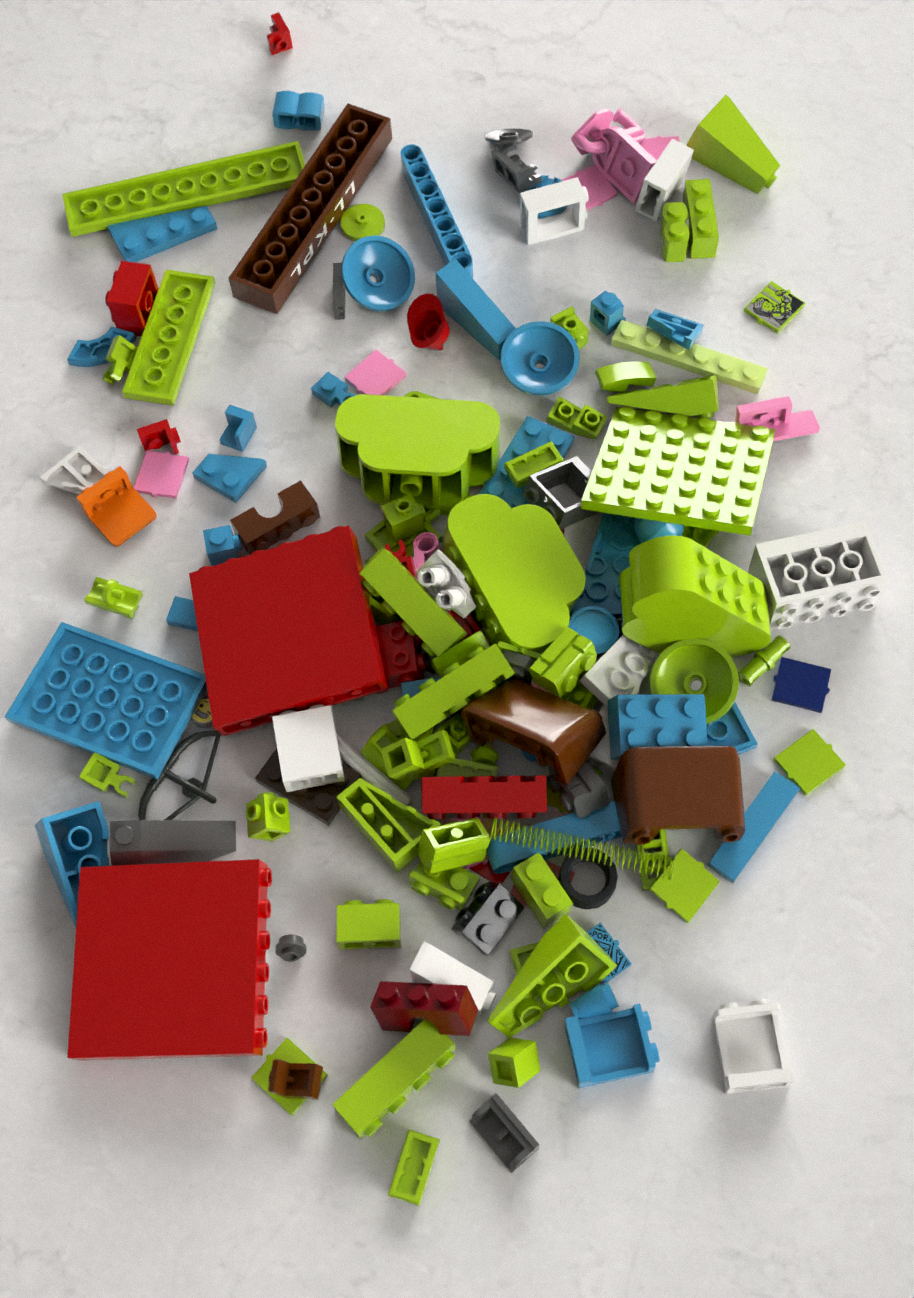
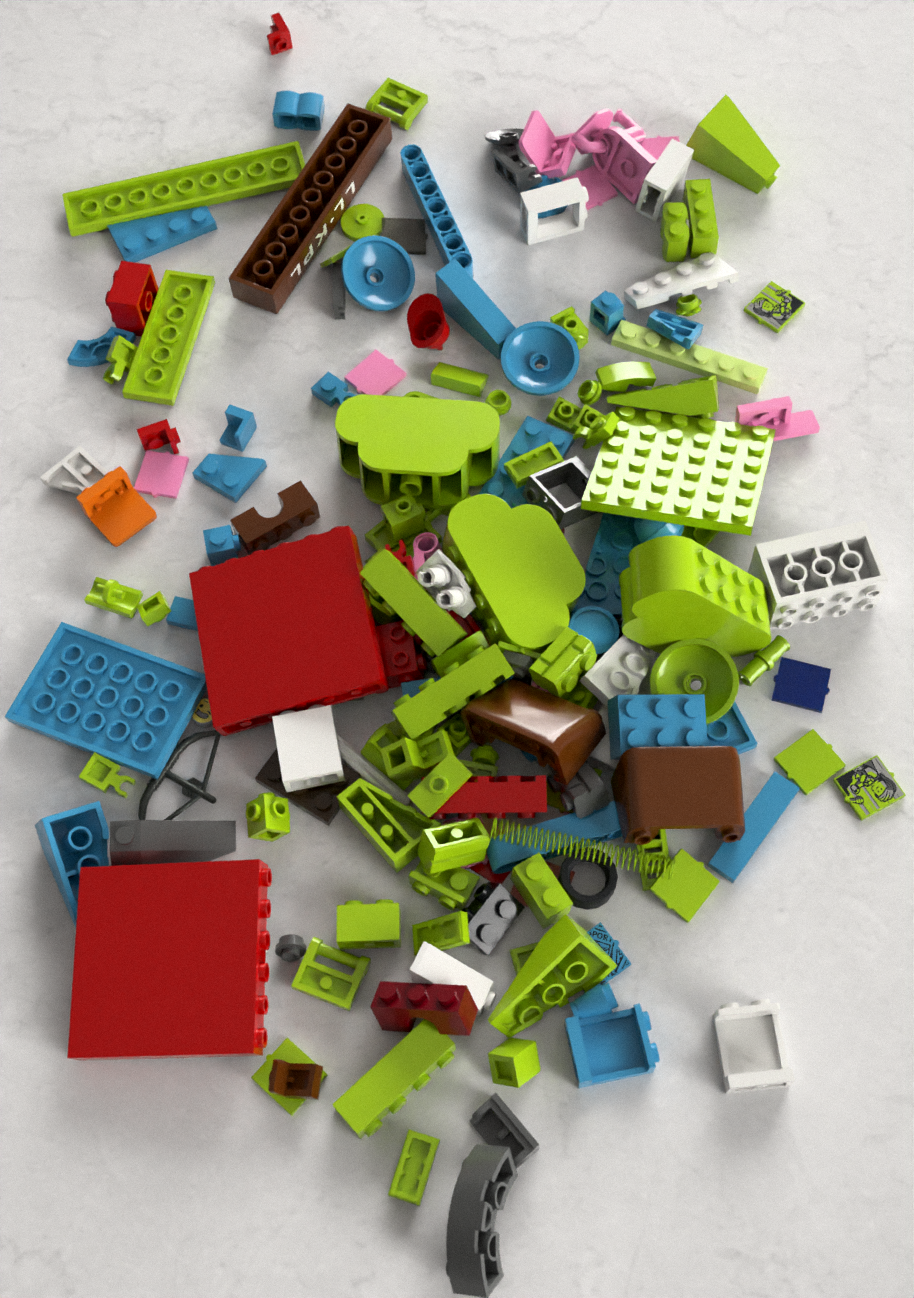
none -> lime plate [137,591,171,626]
none -> lime plate [291,937,371,1012]
none -> lime piece [320,244,352,268]
none -> lime plate [365,78,428,130]
none -> clear smoke piece [380,218,428,255]
none -> lime plate [407,752,473,818]
none -> lime plate [412,911,470,956]
none -> lime slope [431,362,489,397]
none -> dark grey brick [446,1144,518,1298]
none -> lime plate [485,390,512,415]
none -> bright pink bracket [519,110,576,178]
none -> lime plate [573,411,620,449]
none -> lime plate [577,379,602,406]
none -> white wing [624,252,739,309]
none -> lime plate [676,294,702,316]
none -> piece [833,755,906,821]

